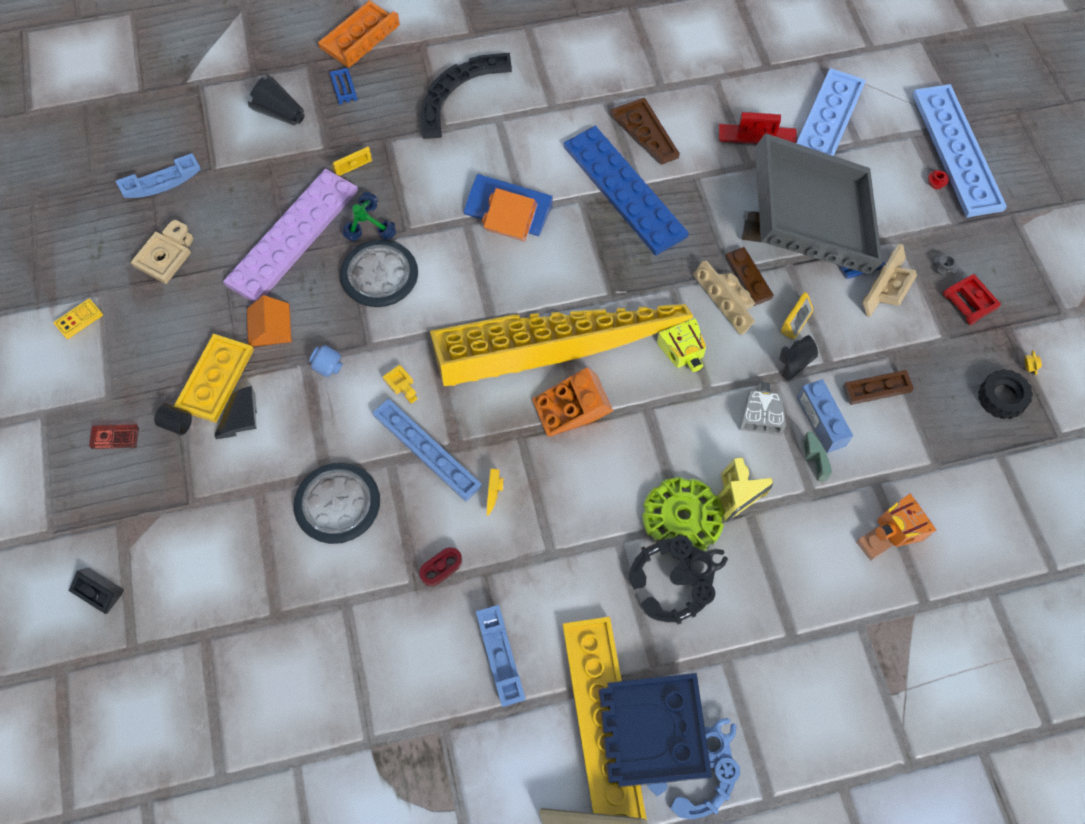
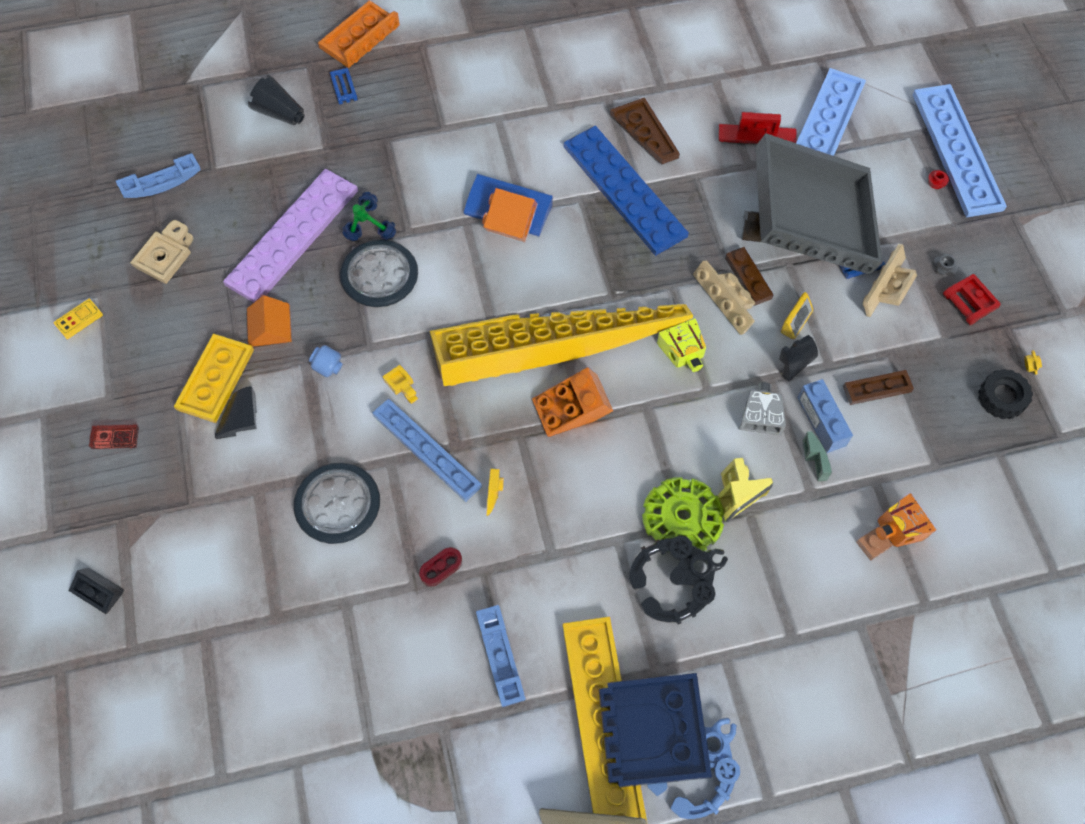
black piece [154,403,192,435] -> none
yellow slope [331,147,372,176] -> none
black plate [421,53,512,139] -> none

